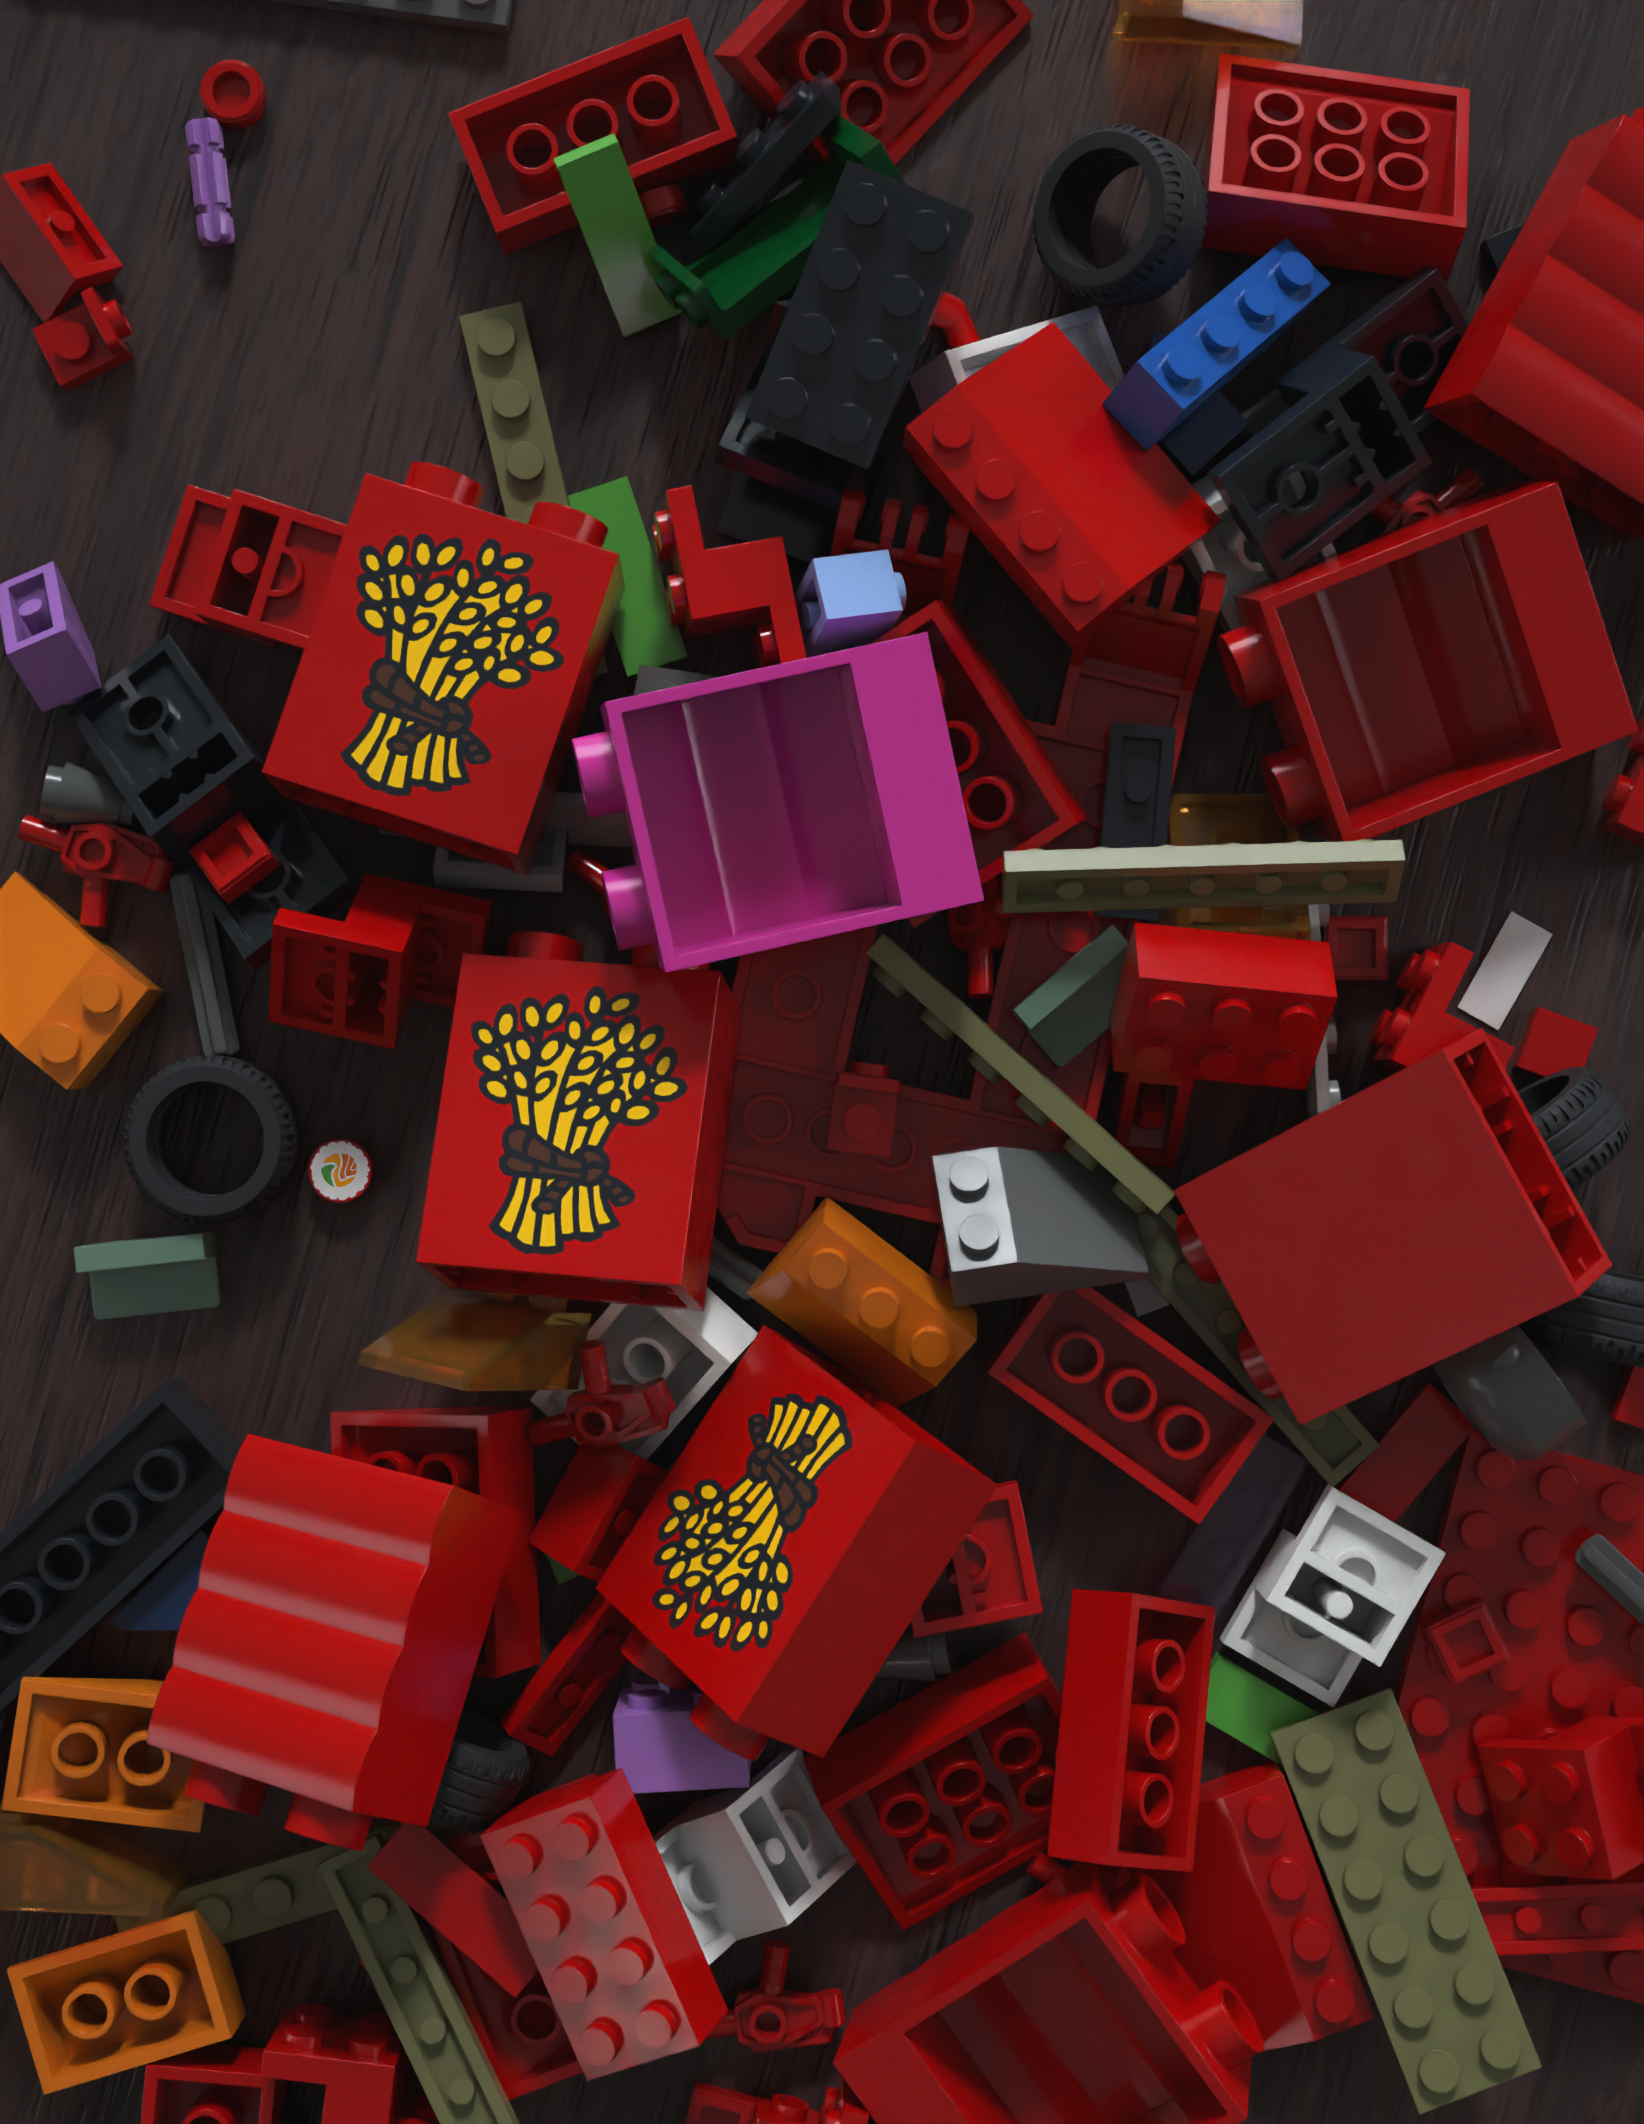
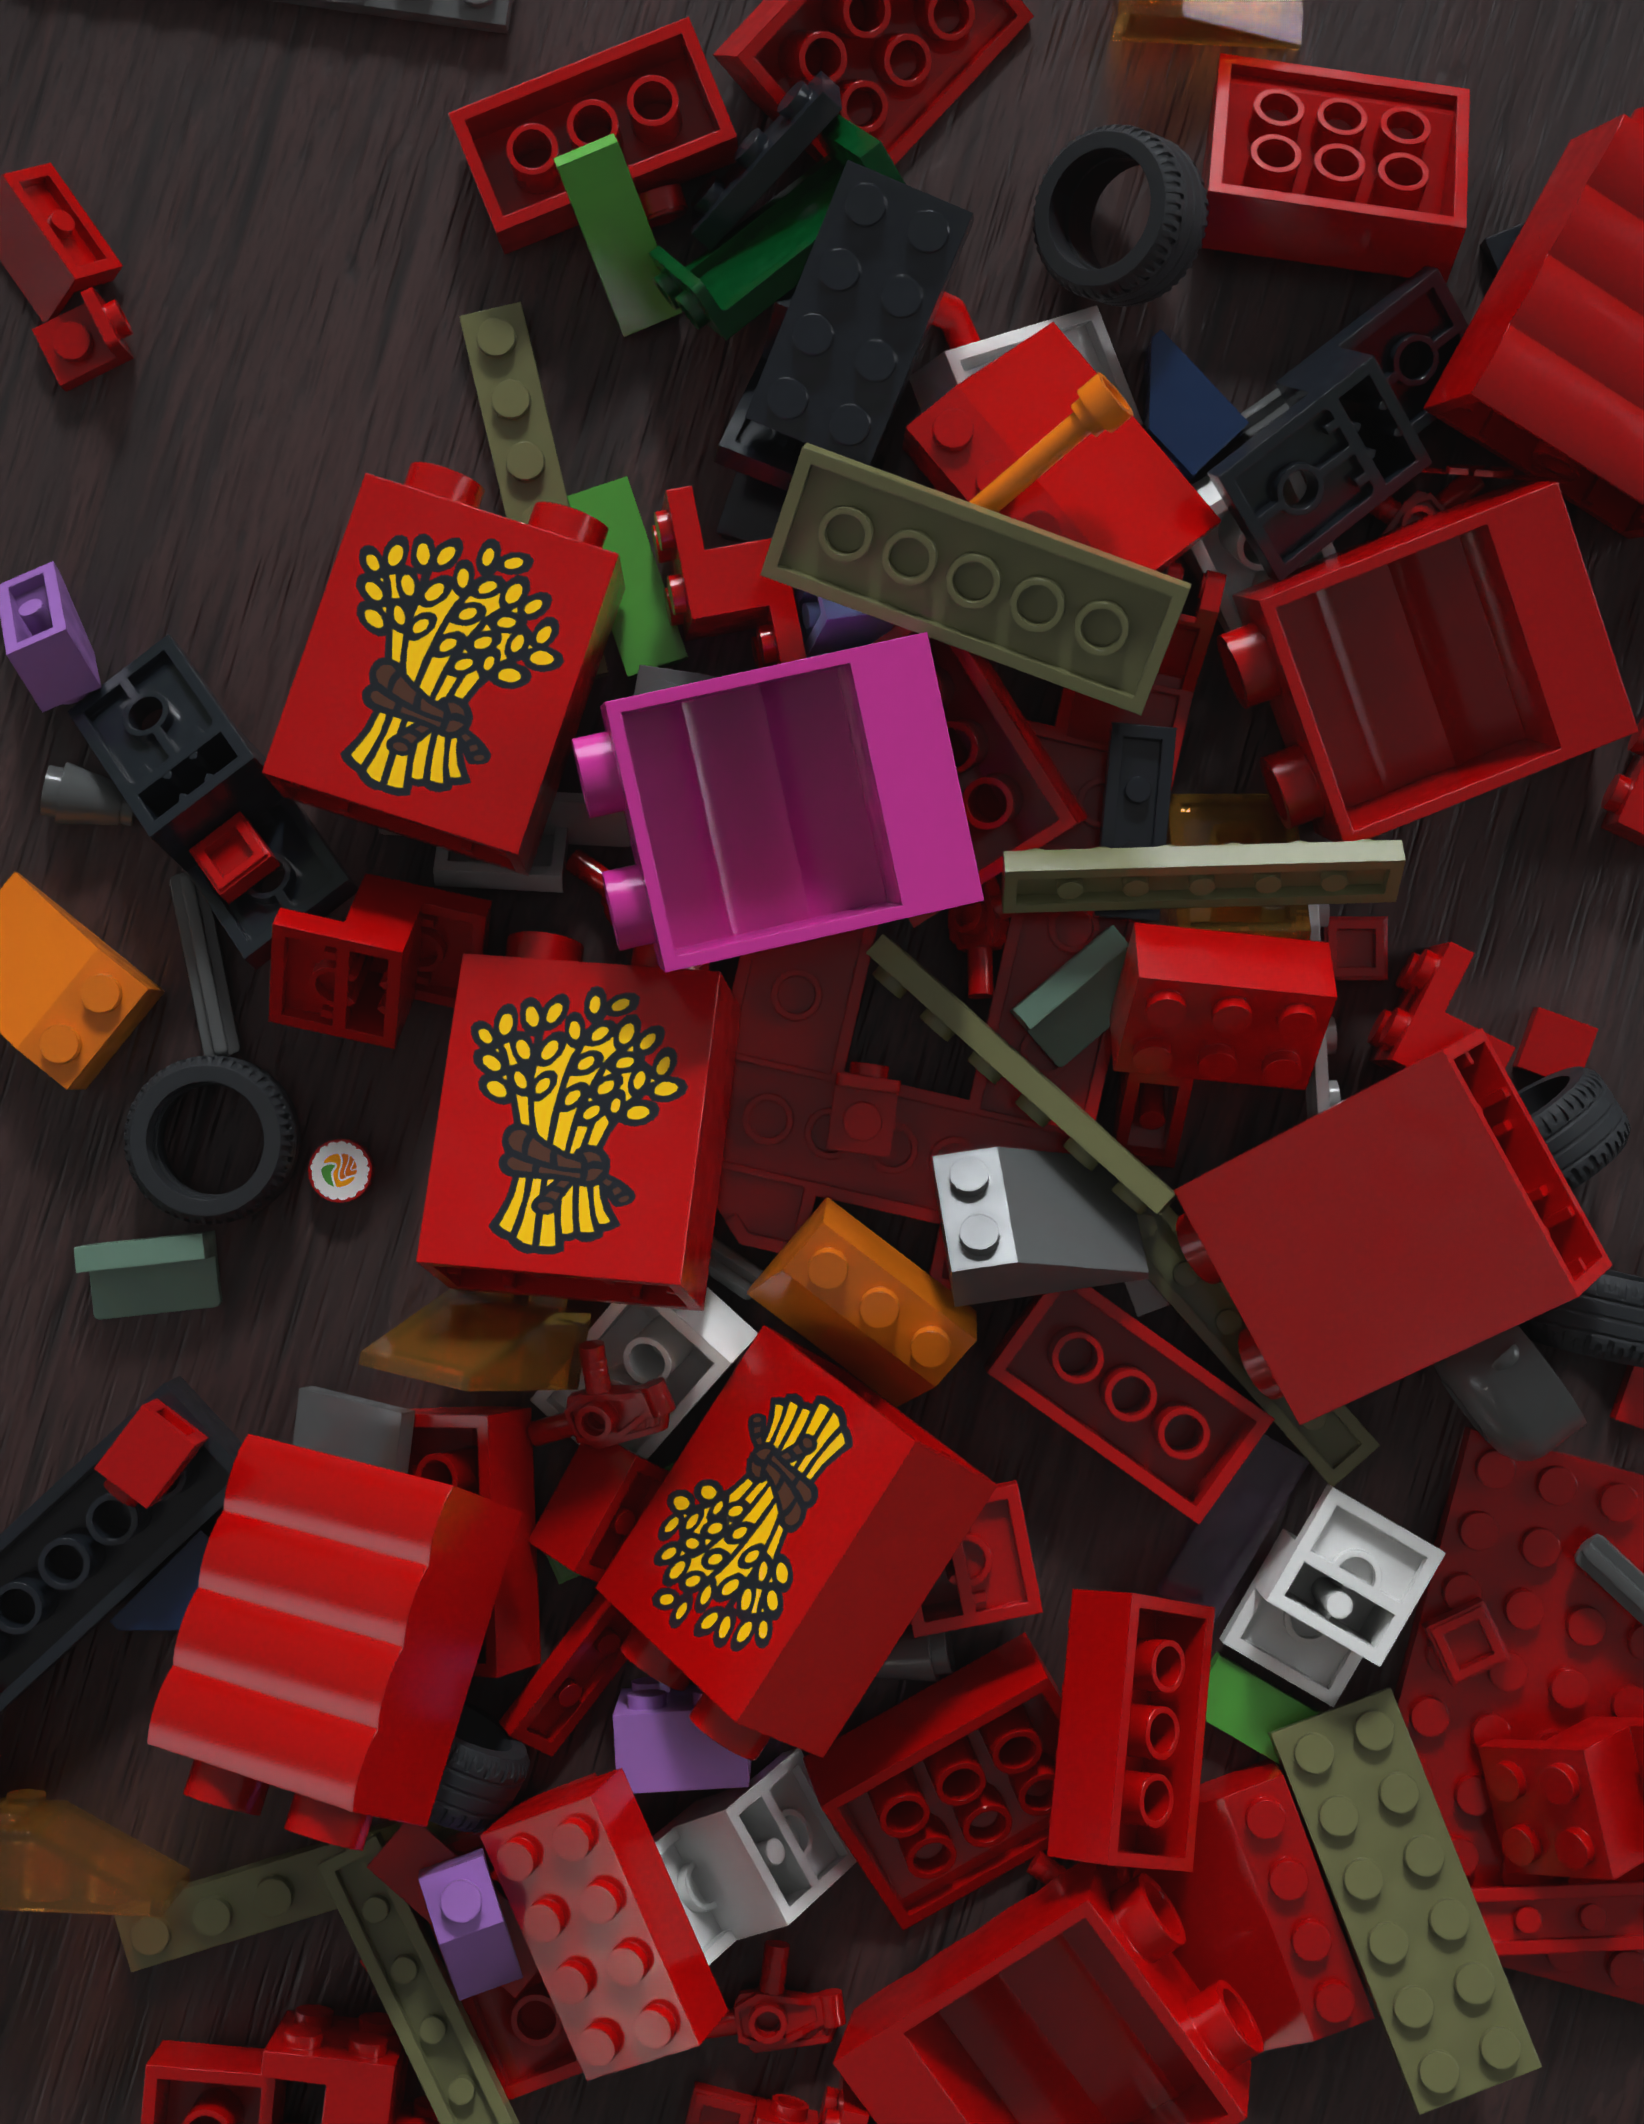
orange slope [1,1677,207,1833] -> none
orange slope [7,1909,246,2095] -> none
red piece [18,815,176,928] -> none
red bracket [149,484,347,651] -> none
medium lavender axle [185,118,235,247] -> none
red tile [200,60,267,130] -> none
blue brick [1102,237,1331,451] -> none
red tile [1302,1381,1475,1526] -> none
white sticker [1458,911,1553,1031] -> none
none -> red brick [94,1398,209,1509]
none -> dark grey tile [293,1386,415,1474]
none -> medium lavender slope [418,1848,523,2001]
none -> olive plate [760,443,1191,715]
none -> orange piece [969,372,1134,513]
none -> red piece [1422,464,1578,483]

